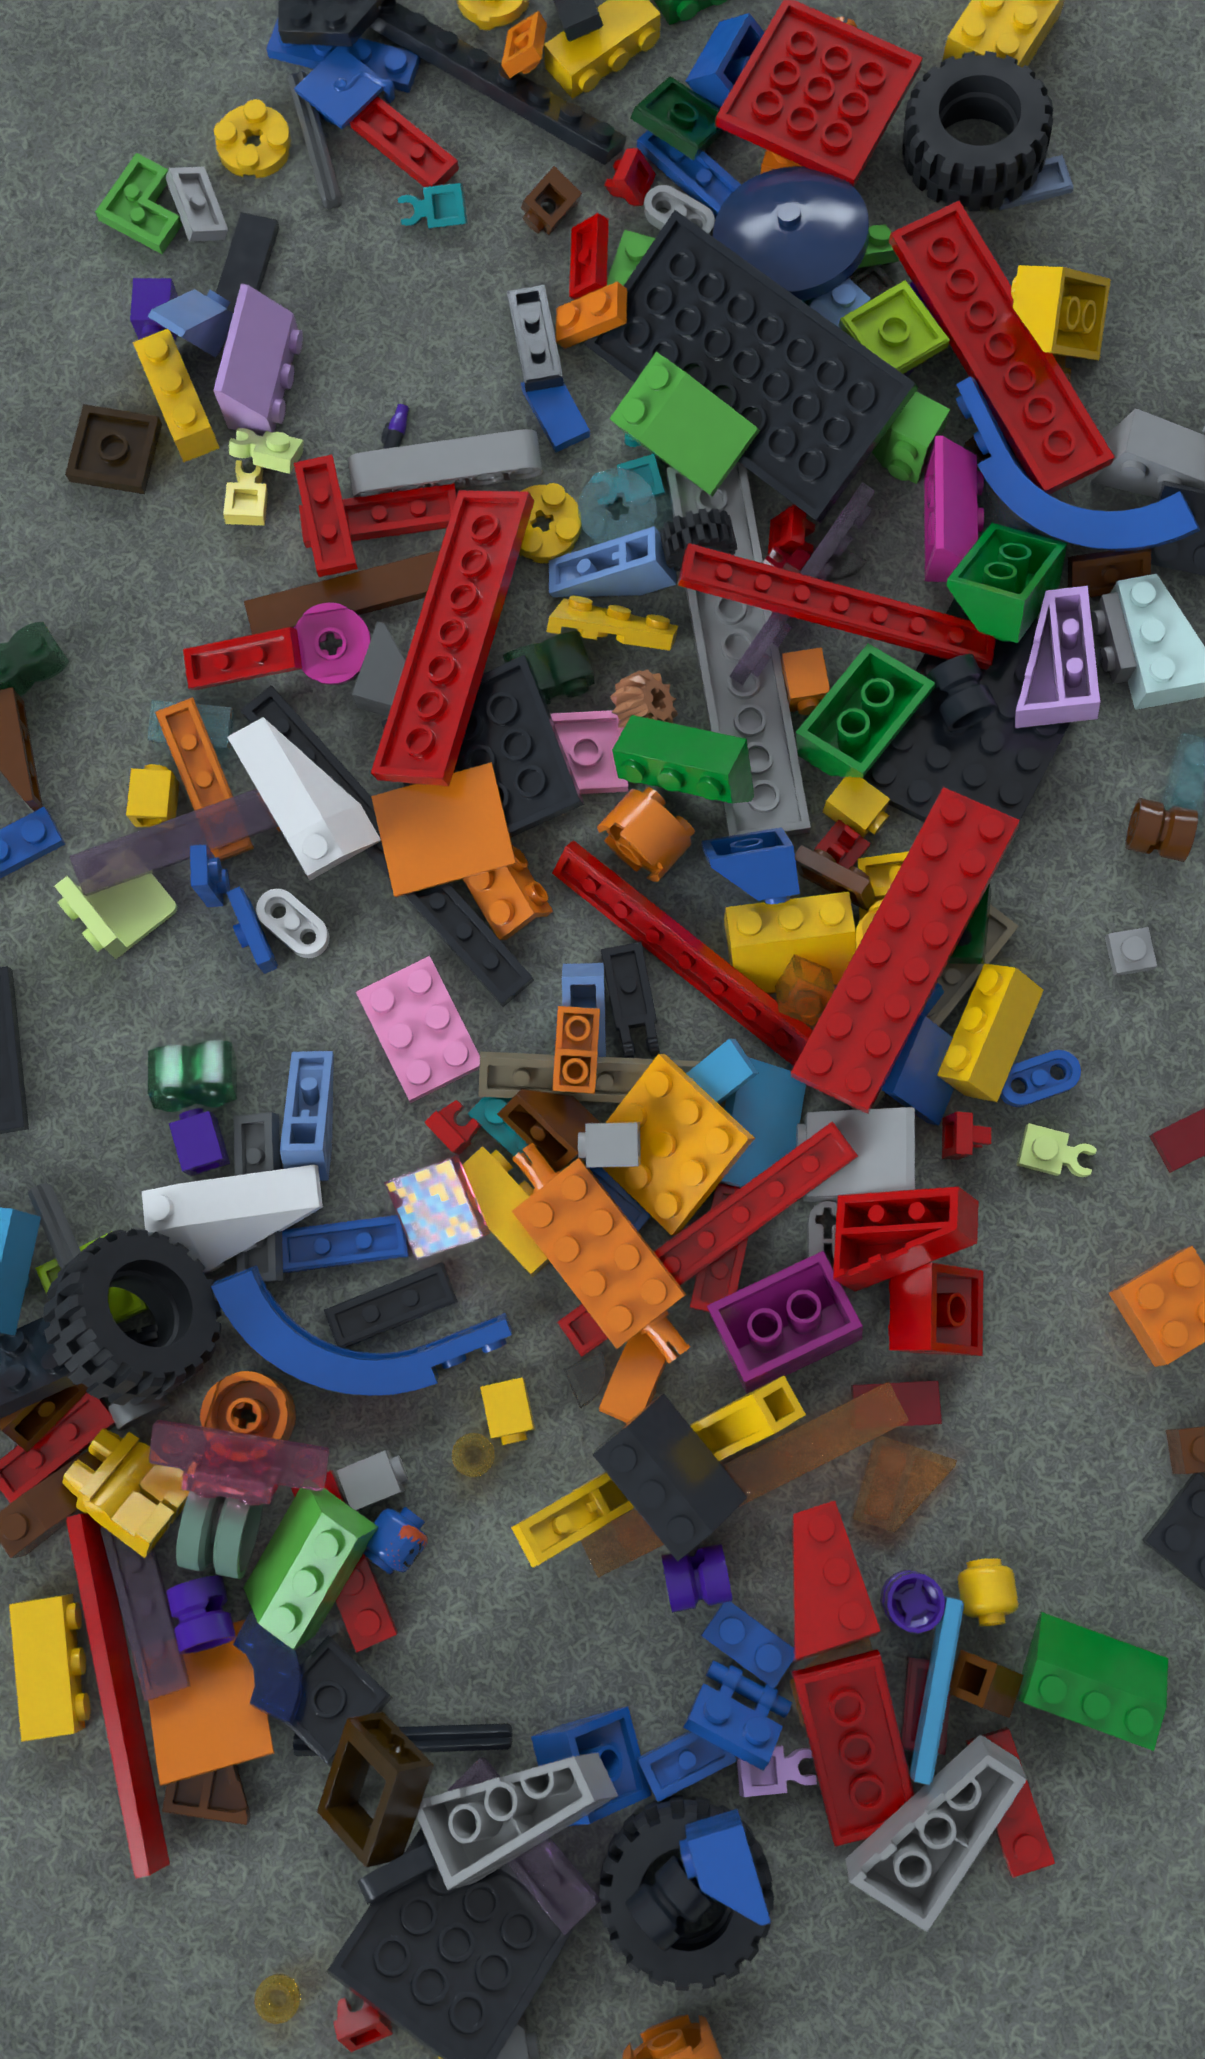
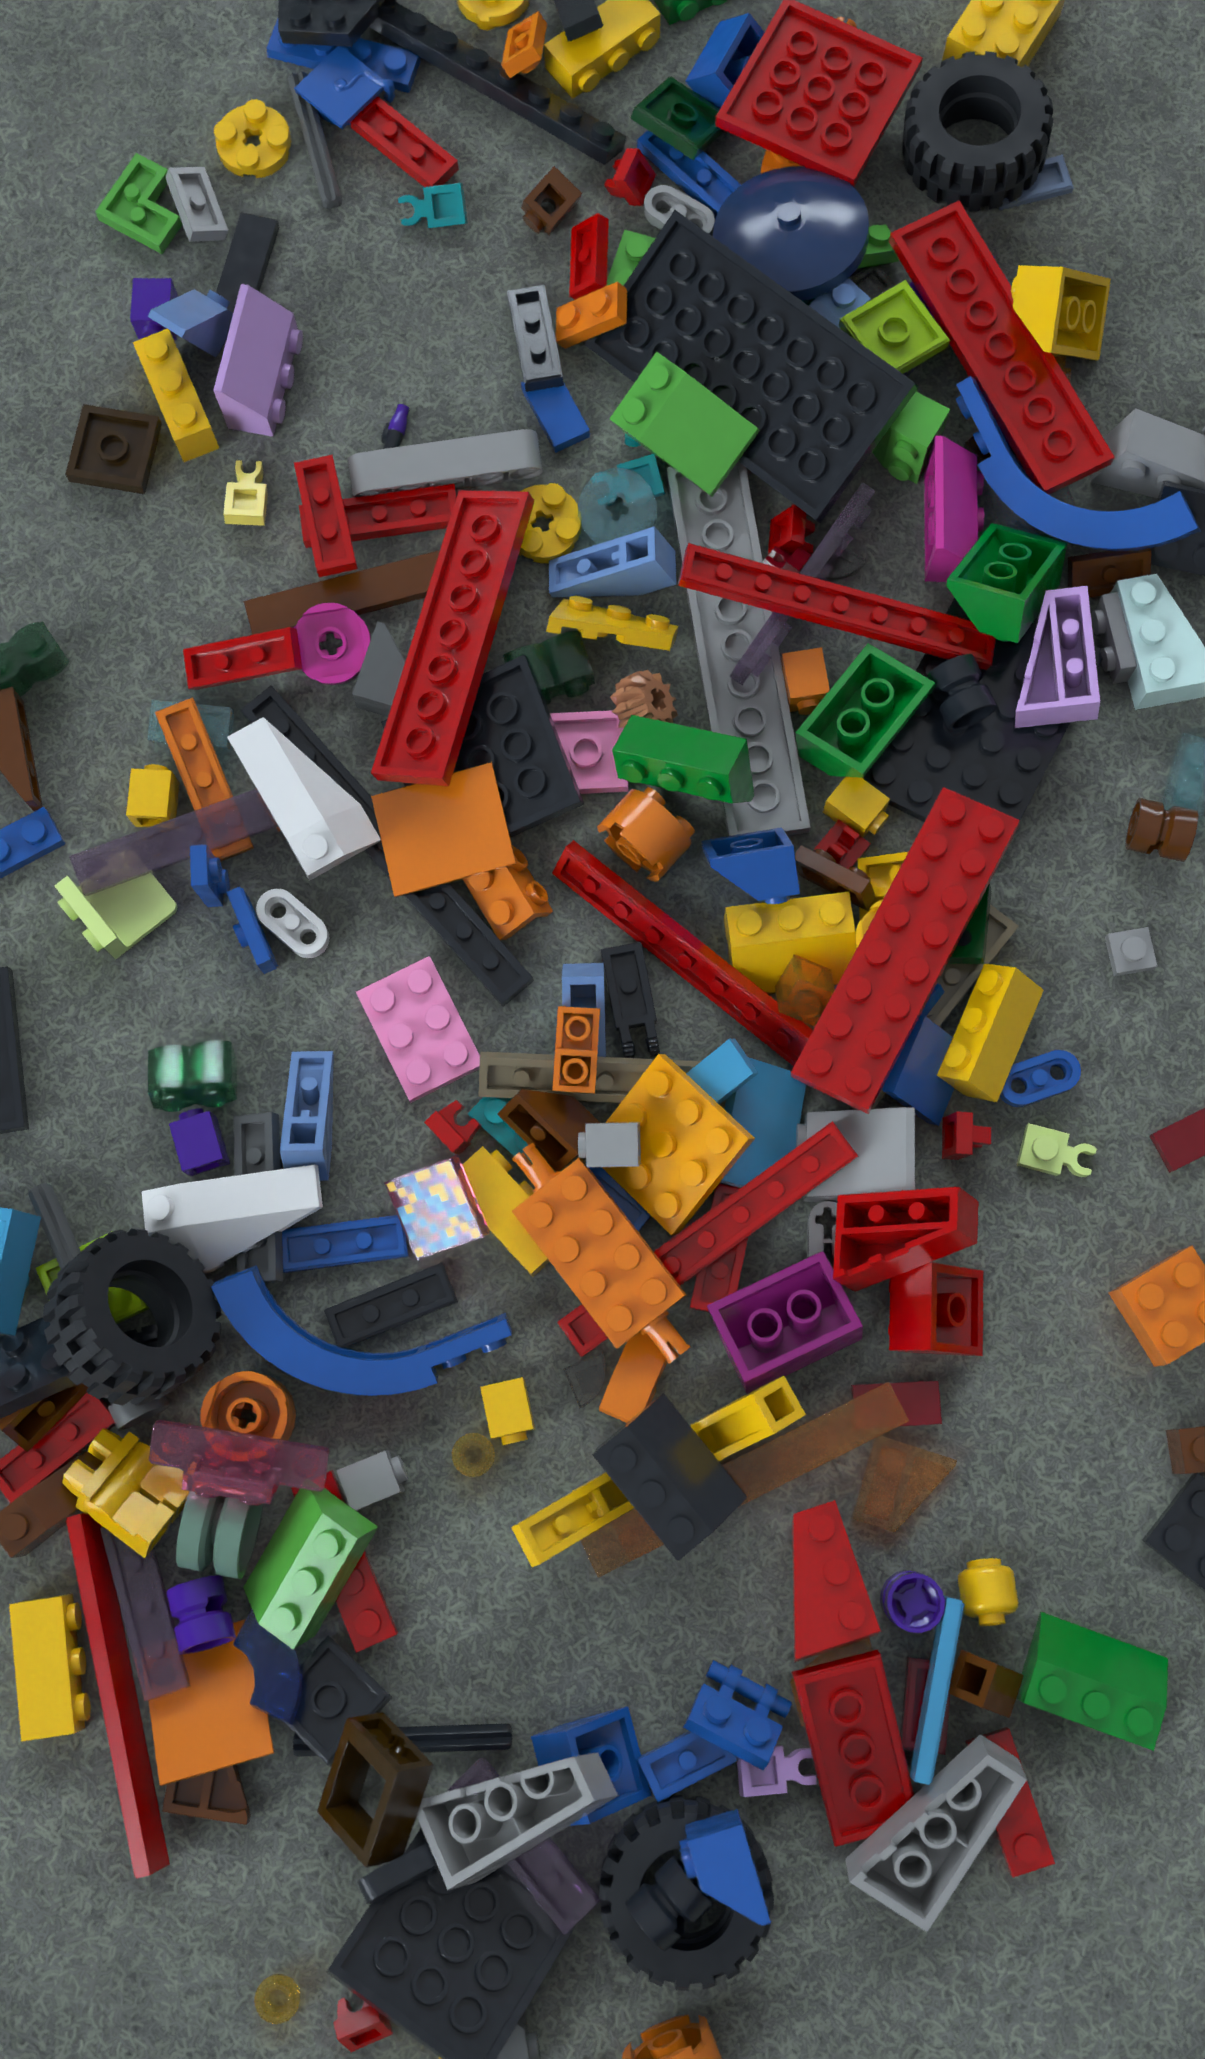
yellowish green plate [229,428,303,474] -> none
blue head [363,1506,428,1575] -> none
black tyre [660,508,737,571] -> none
dark purple wheel [661,1543,732,1613] -> none
blue plate [701,1602,794,1689] -> none

